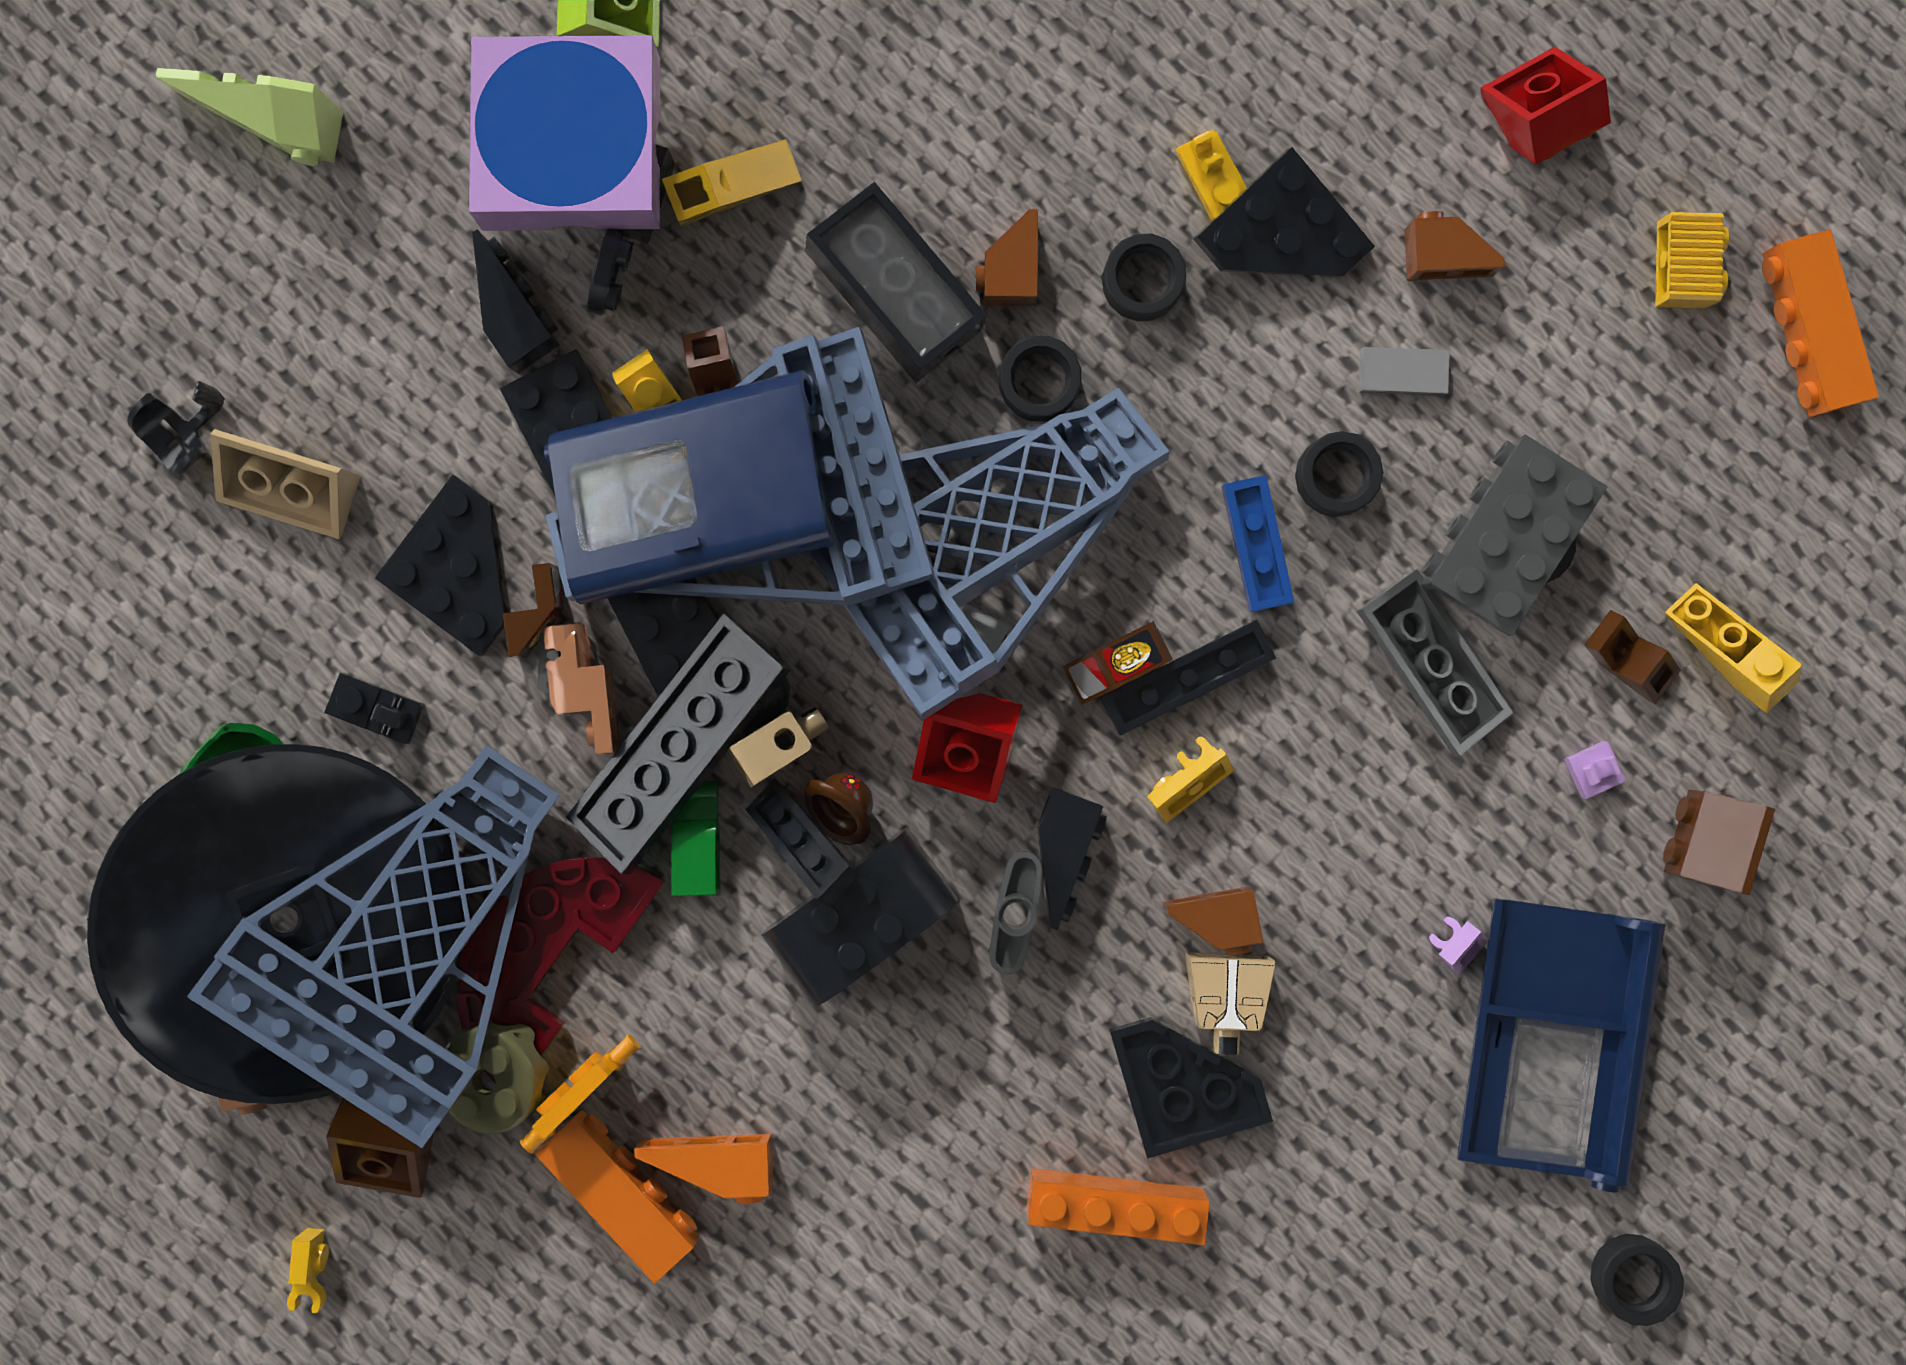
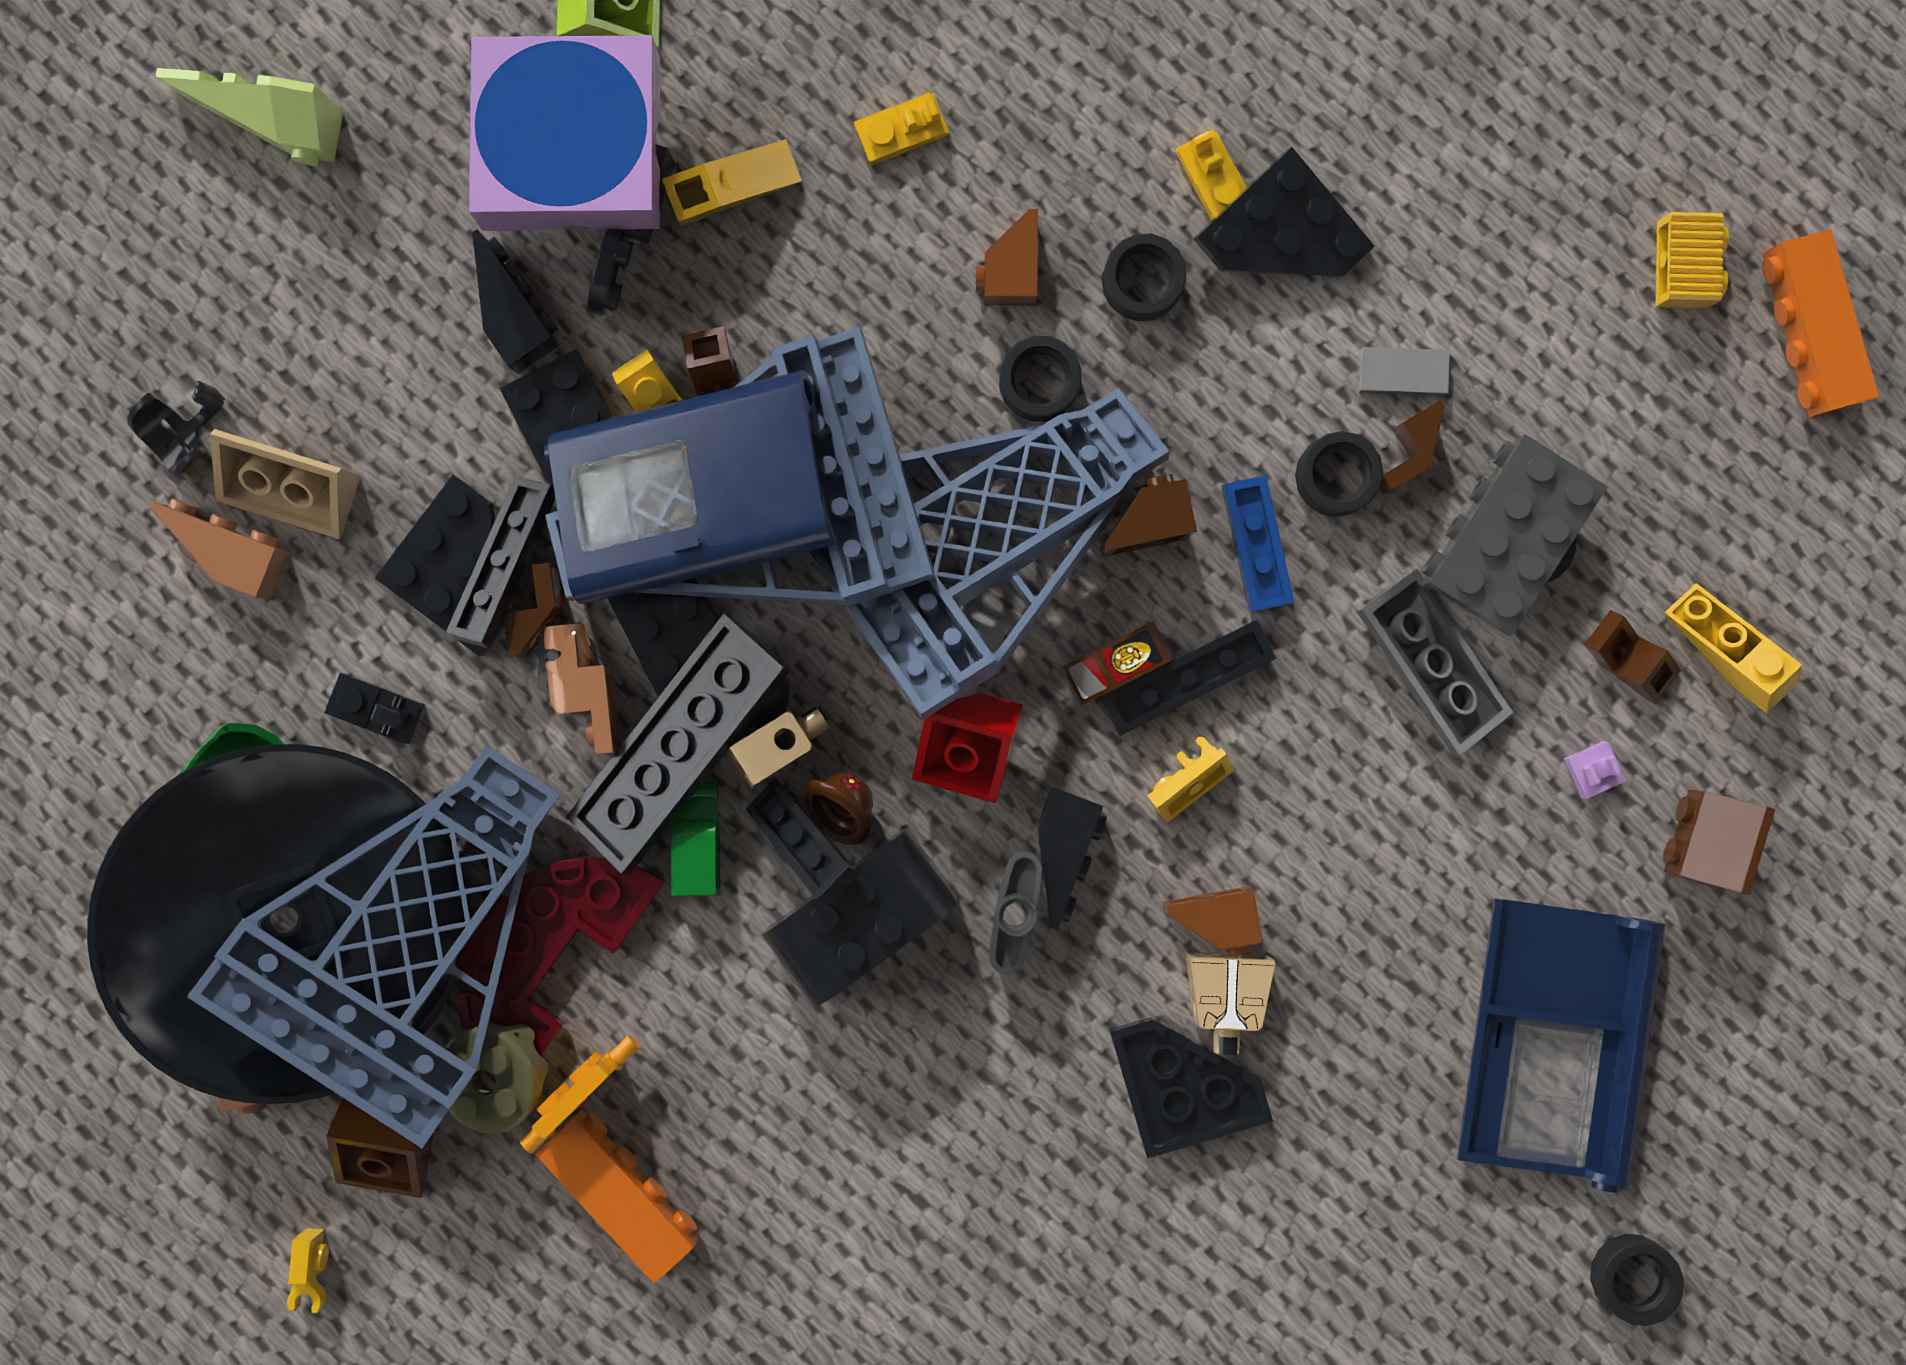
orange slope [634,1134,773,1204] -> none
brick [805,181,987,383] -> none
orange brick [1026,1168,1210,1245] -> none
dark orange slope [1404,211,1505,281] -> none
lavender tile [1429,917,1487,975] -> none
red slope [1480,47,1611,165] -> none
none -> nougat slope [150,498,290,600]
none -> plate [446,476,555,649]
none -> yellow plate [853,92,950,166]
none -> reddish brown slope [1100,474,1197,557]
none -> reddish brown slope [1380,400,1445,495]

